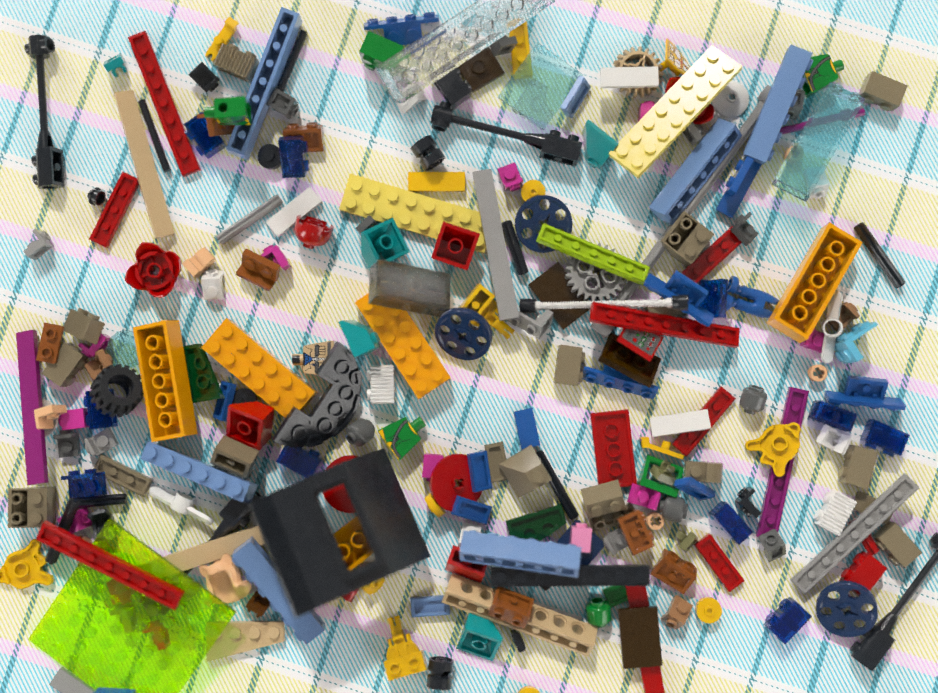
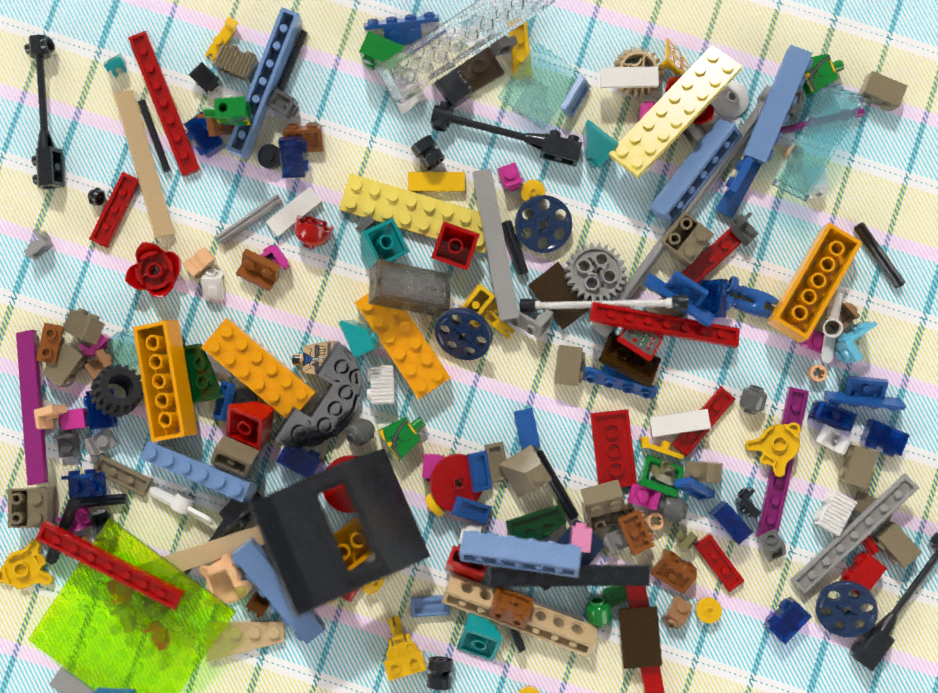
lime tile [536,223,650,286] -> none

